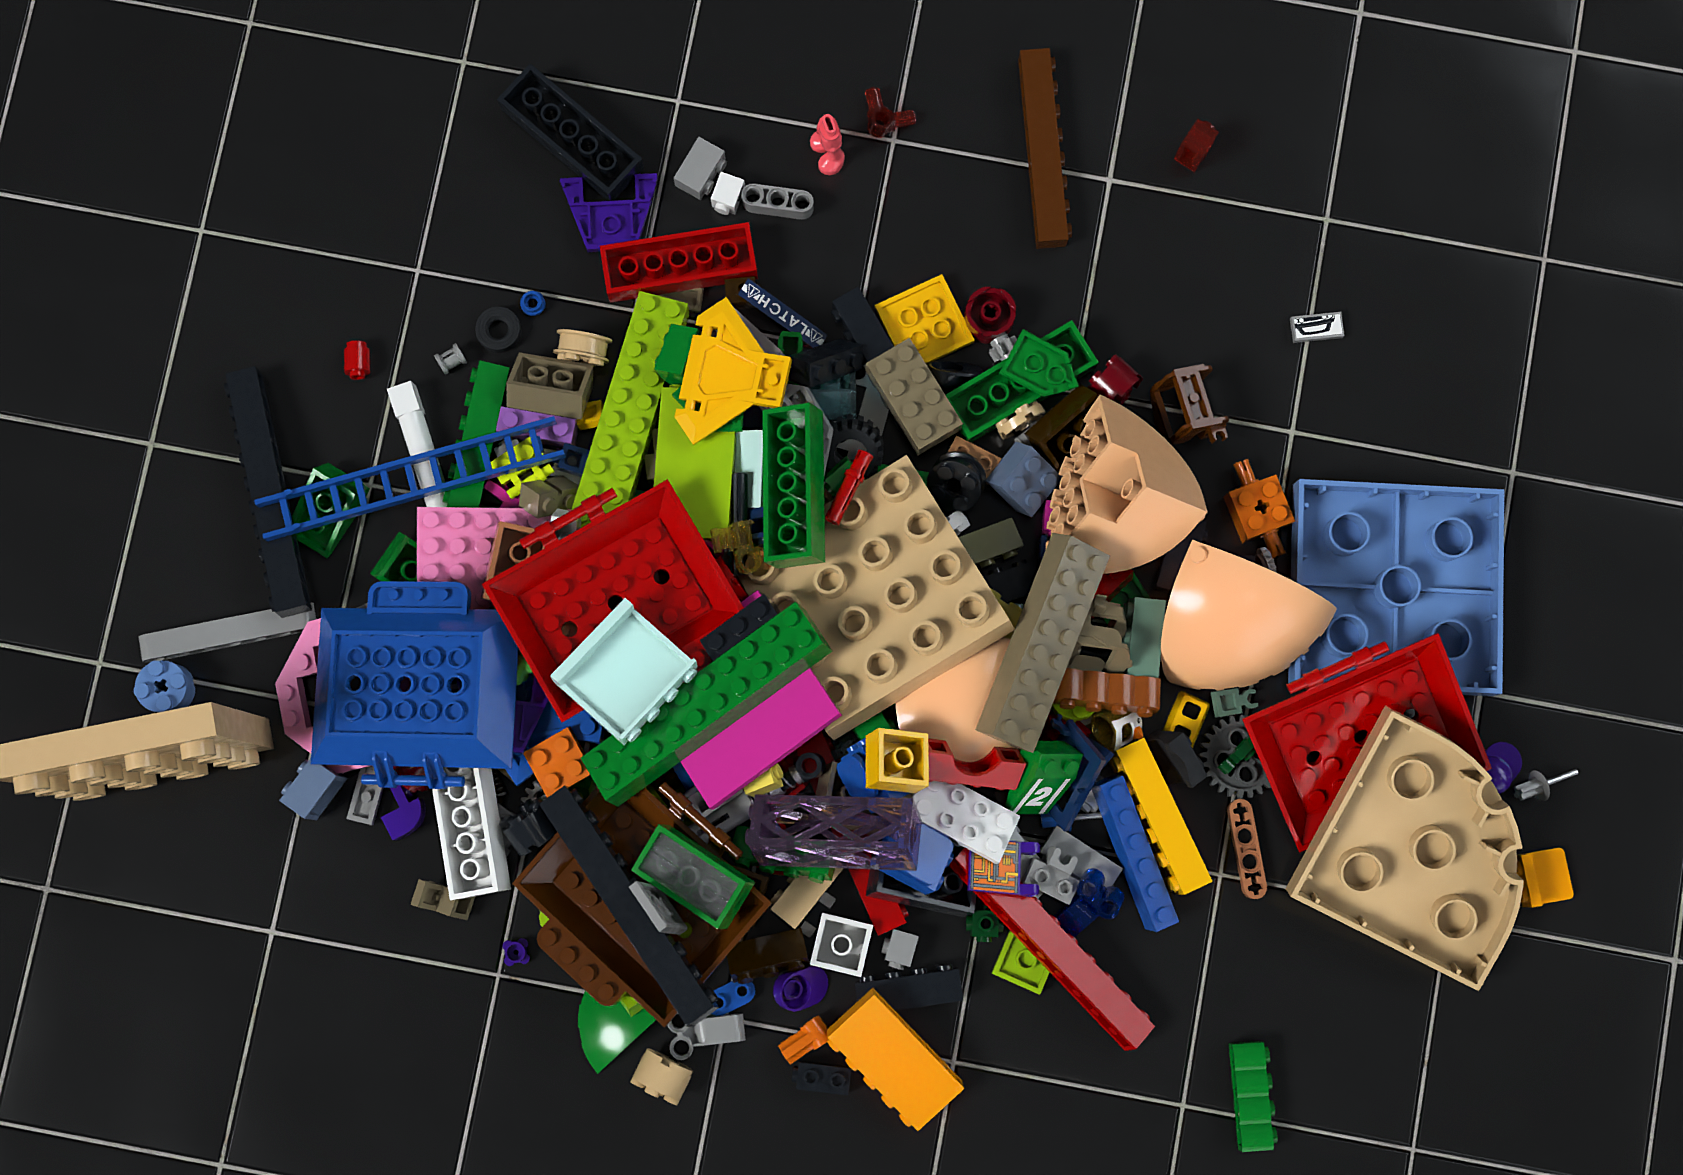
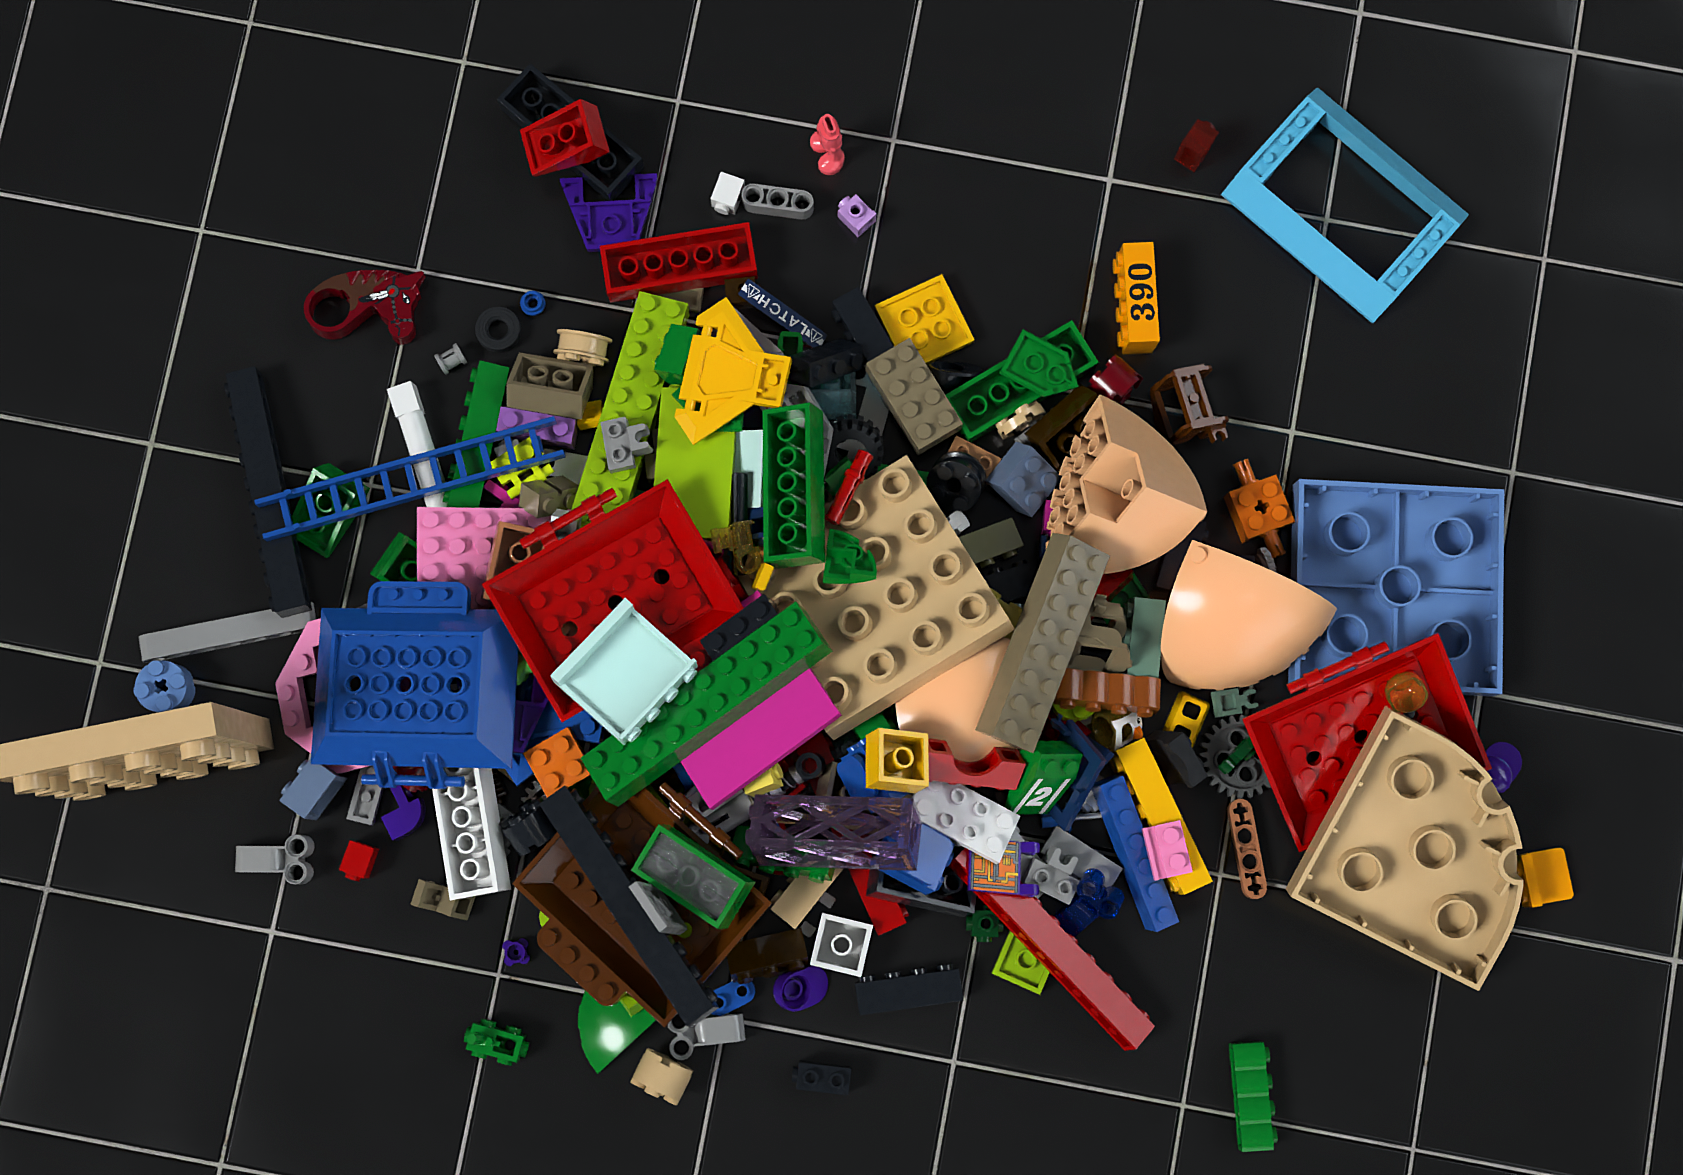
red brick [344,341,370,380] -> none
dark blue brick [553,443,590,477] -> none
light grey brick [674,137,727,200] -> none
orange piece [778,1015,828,1065] -> none
light orange brick [827,988,964,1131] -> none
clear red axle [865,87,916,138] -> none
light grey brick [881,929,919,970] -> none
dark red brick [964,287,1016,344] -> none
light grey gear [989,334,1017,363] -> none
reddish brown brick [1018,48,1072,249] -> none
tile [1290,312,1344,343] -> none
light grey piece [1514,769,1578,801] -> none
none -> light grey piece [235,834,315,884]
none -> dark red animal [304,270,426,345]
none -> red brick [339,840,379,882]
none -> green brick [464,1019,529,1066]
none -> red slope [520,99,610,177]
none -> light grey plate [600,417,653,473]
none -> yellow tile [751,563,774,591]
none -> green brick [823,529,877,584]
none -> lavender brick [838,194,876,237]
none -> light orange brick [1113,242,1160,354]
none -> bright pink plate [1142,820,1193,881]
none -> medium azure slope [1221,87,1469,324]
none -> clear yellow hair [1384,672,1428,713]

